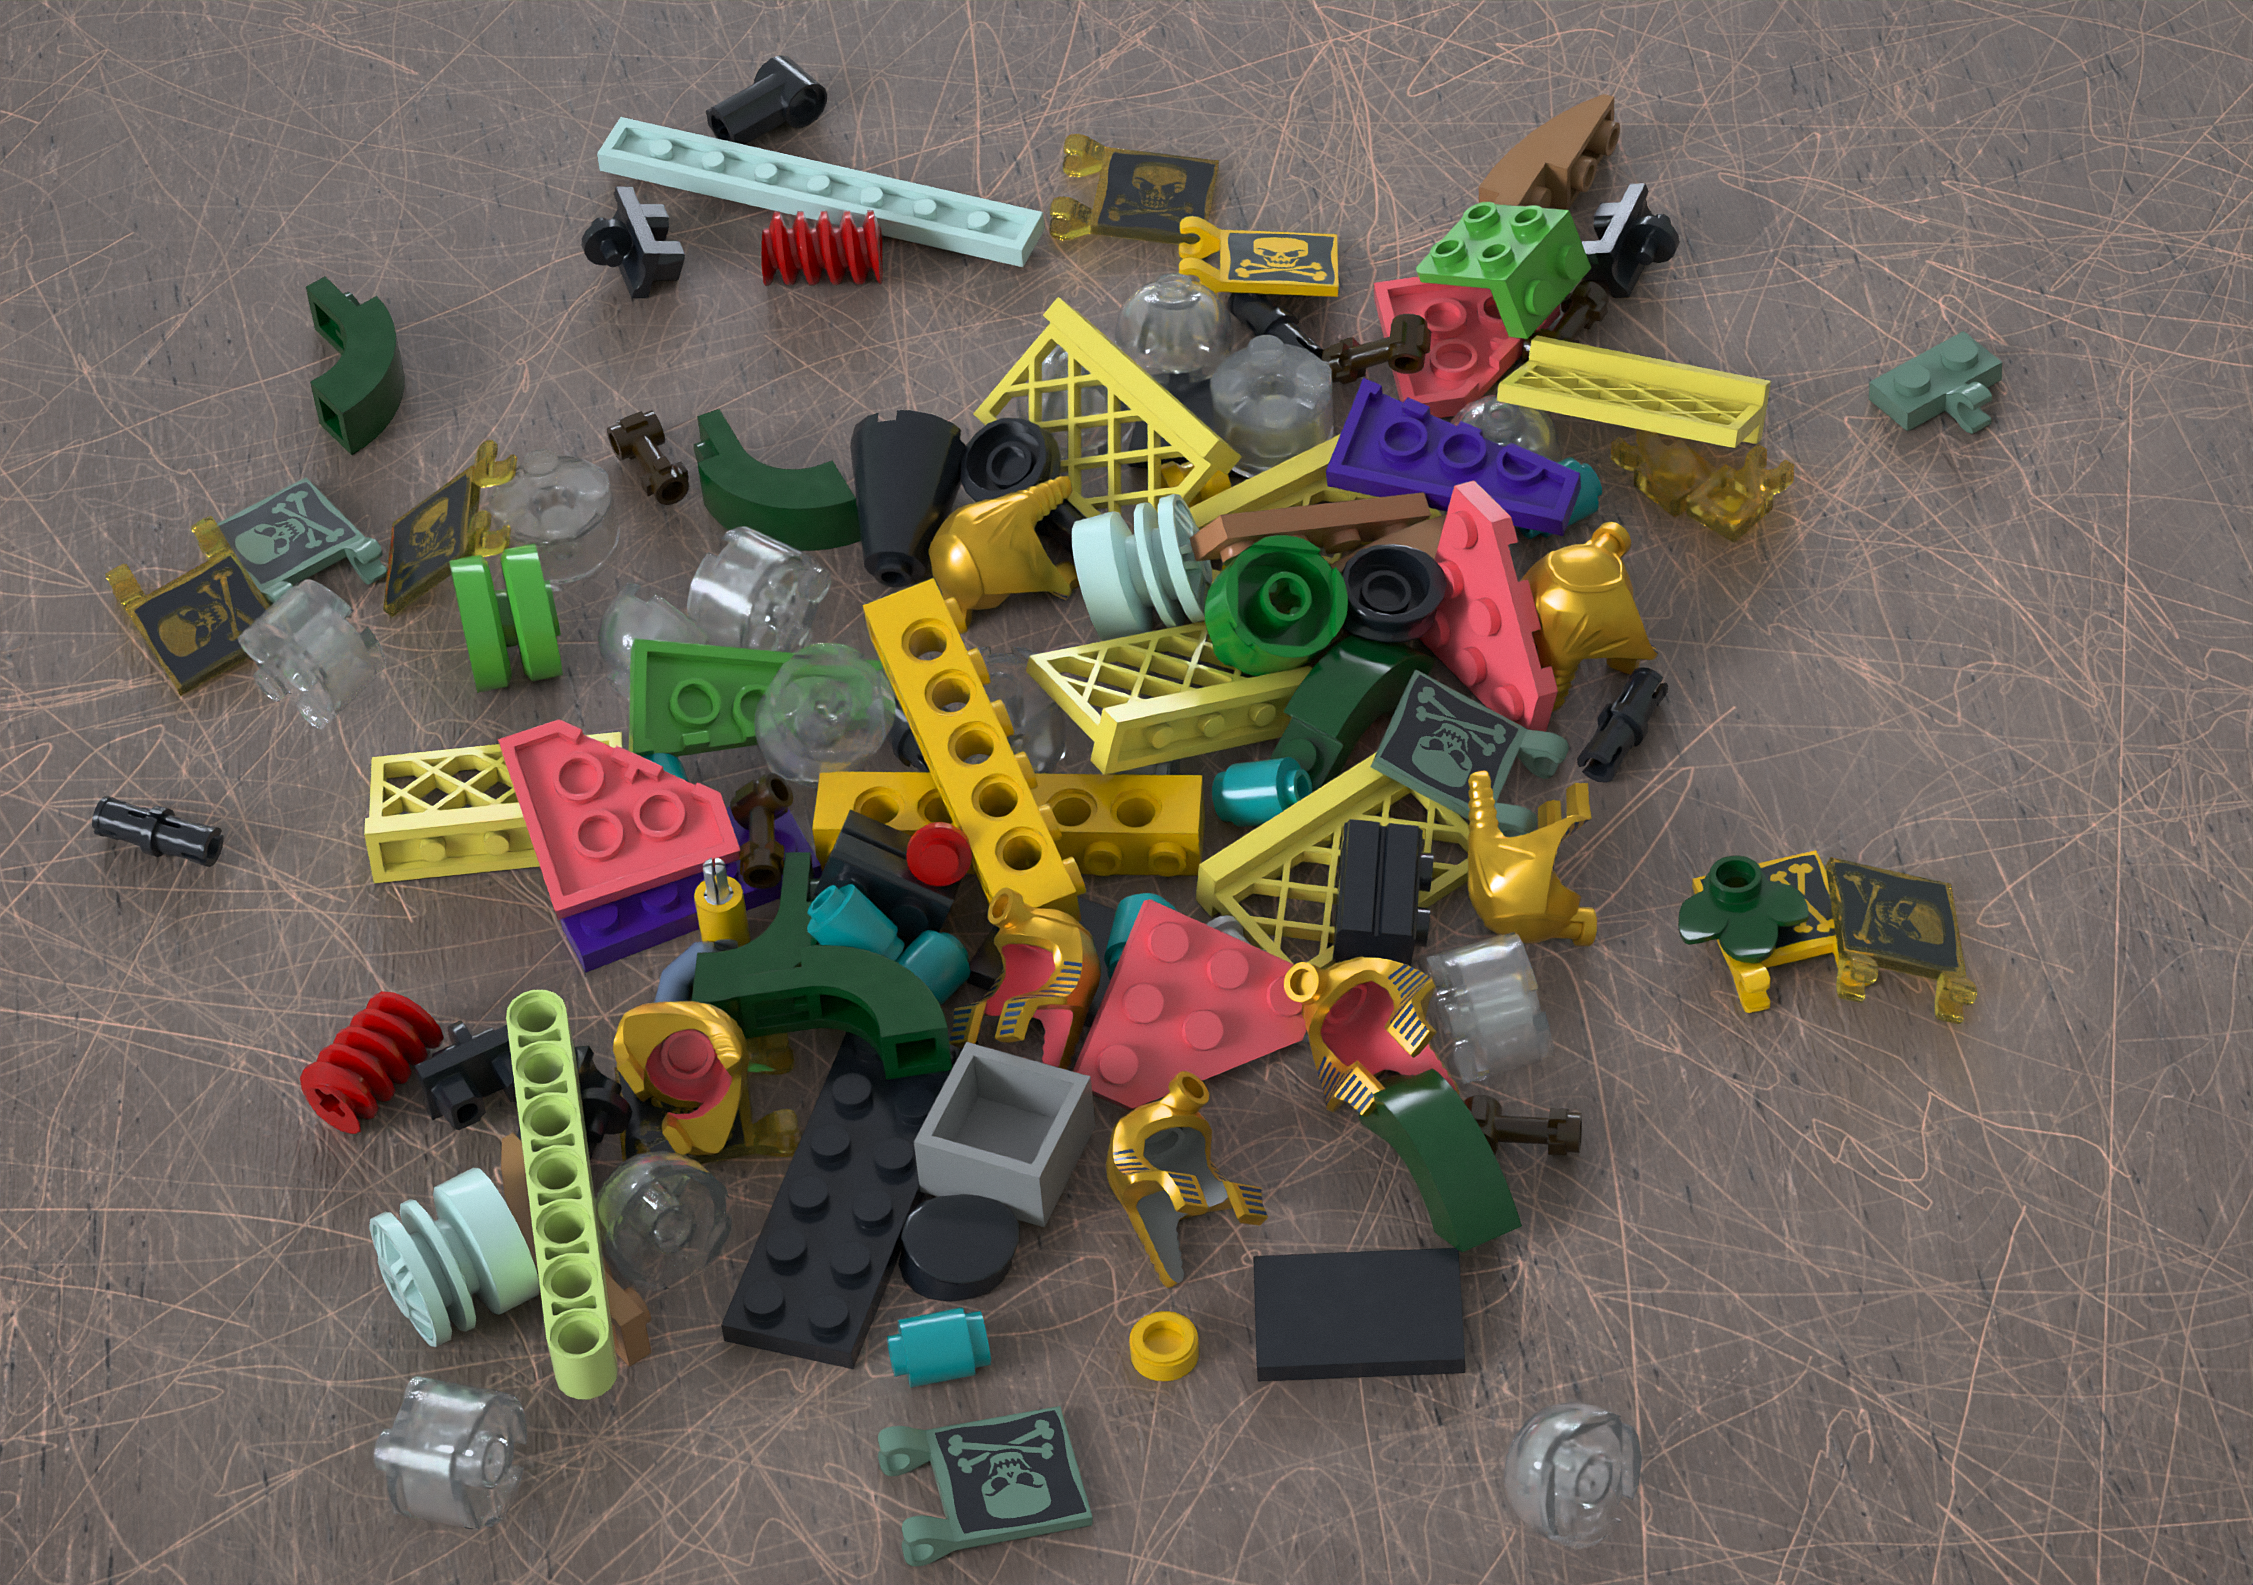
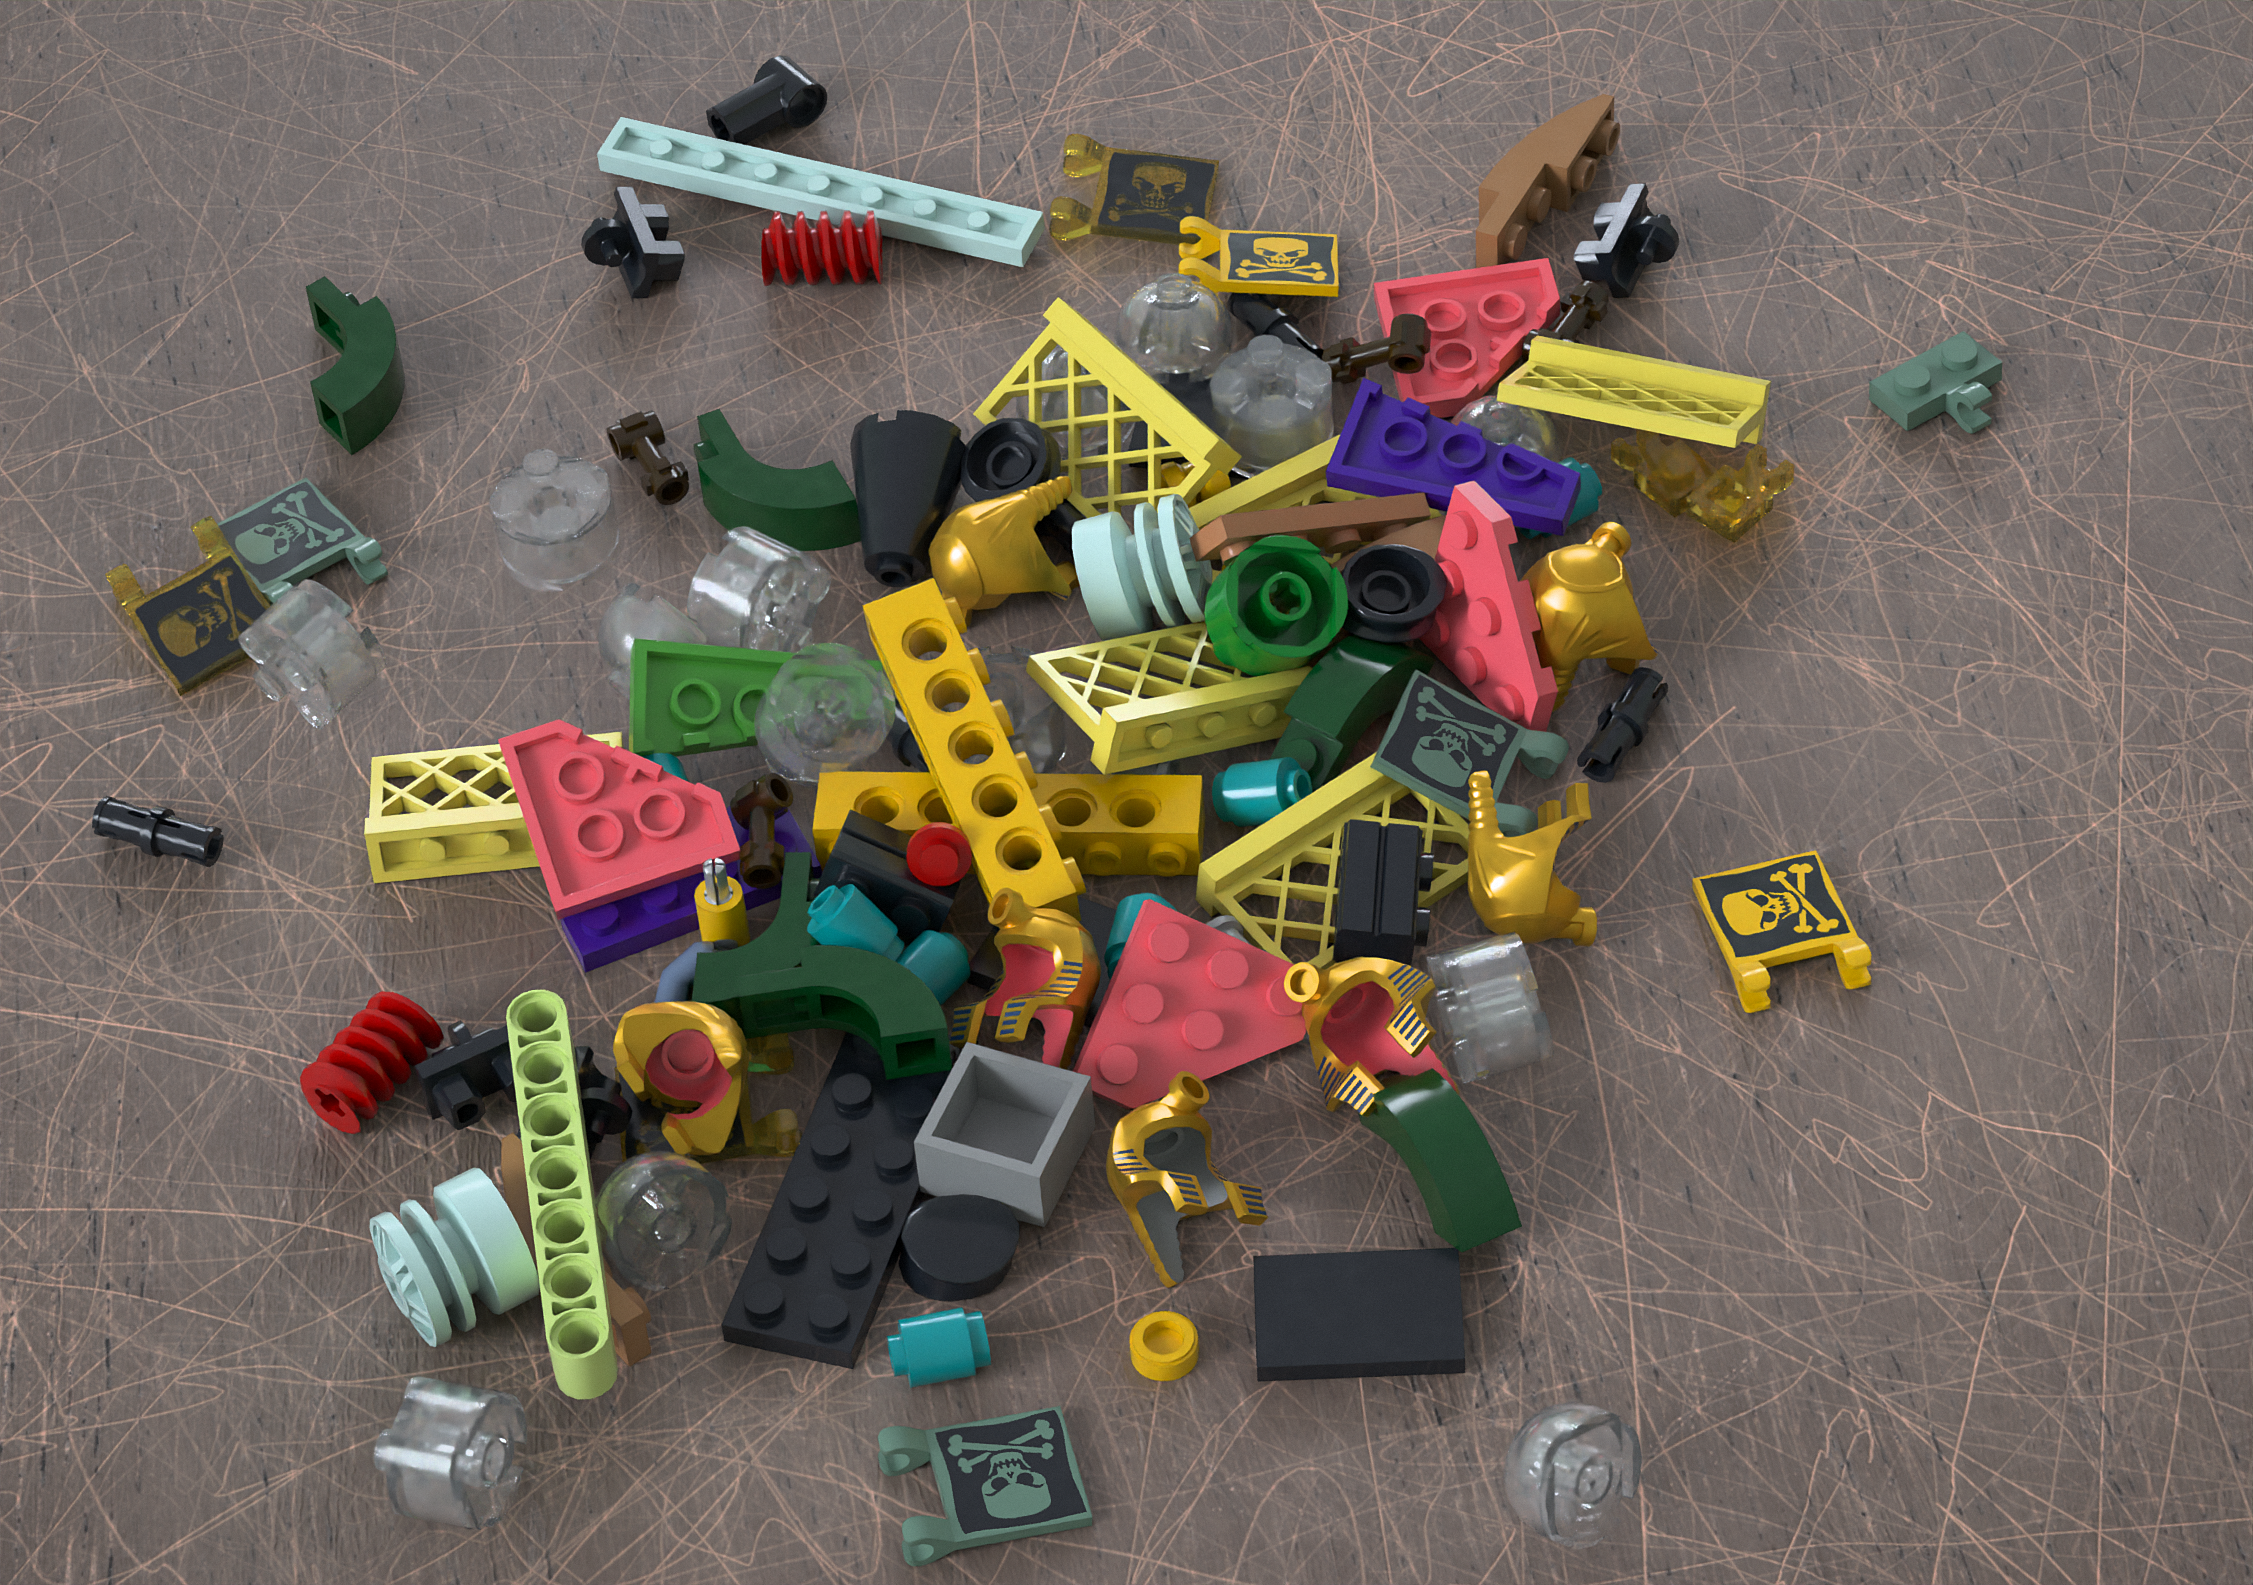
clear yellow flag [383,440,517,617] -> none
bright green wheel [449,543,563,693] -> none
bright green bracket [1416,202,1591,339] -> none
dark brown bar [1464,1095,1582,1156] -> none
dark green plate [1678,855,1809,963] -> none
clear yellow flag [1826,857,1977,1024] -> none

